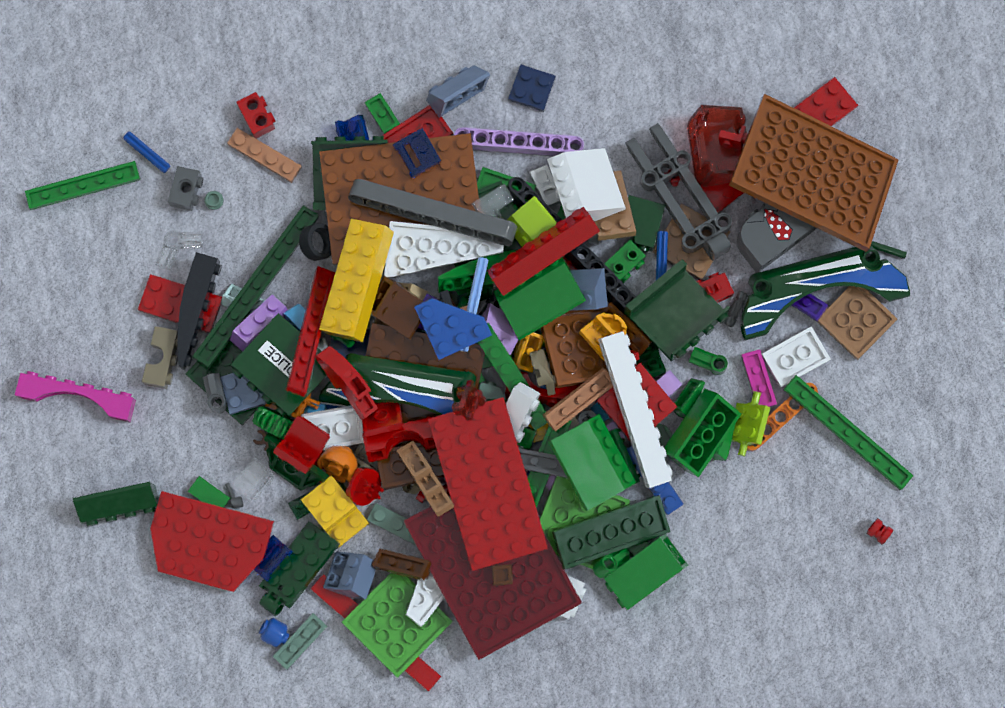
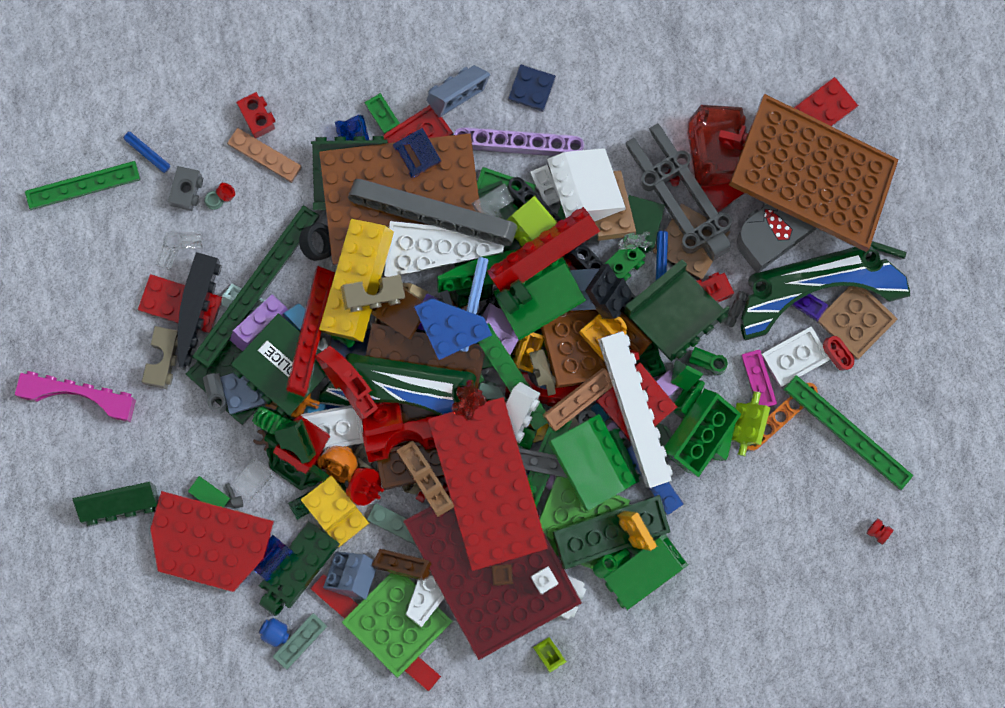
none -> red tile [216,183,236,202]
none -> dark green arch [274,419,316,464]
none -> dark tan arch [341,275,405,312]
none -> dark green wheel [496,279,533,315]
none -> white brick [531,567,558,594]
none -> lime slope [533,637,566,673]
none -> black plate [585,264,632,319]
none -> clear plate [617,232,652,249]
none -> light orange plate [618,511,657,551]
none -> green slope [671,360,703,391]
none -> red plate [823,336,855,371]

